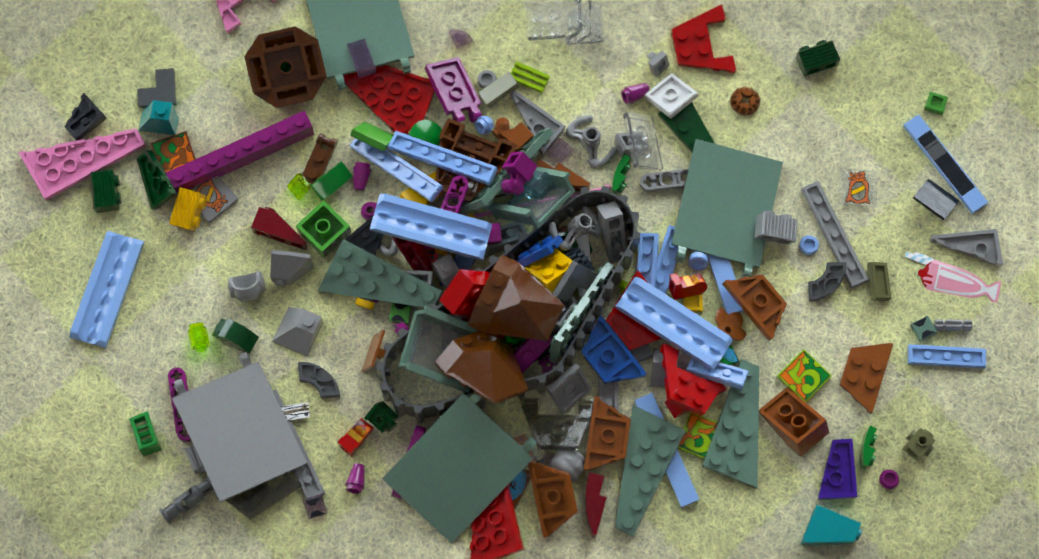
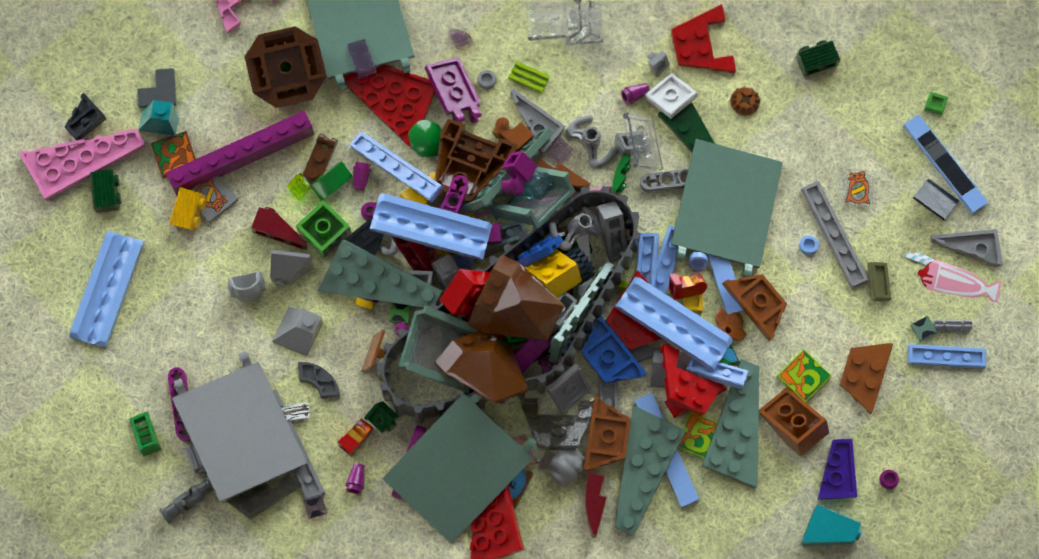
dark green wing [137,150,177,210] -> none
clear neon green brick [187,322,210,352] -> none
dark green brick [212,319,259,354] -> none
bright green tile [350,121,393,151] -> none
light blue tile [388,131,498,186] -> none
light blue plate [475,116,494,134] -> none
tile [479,71,520,108] -> none
dark orange wing [528,462,578,538] -> none
dark grey tile [553,261,598,302] -> none
light grey brick [754,211,798,245] -> none
dark grey tile [808,262,846,302] -> none
green slope [860,425,878,470] -> none
olive brick [903,428,936,462] -> none

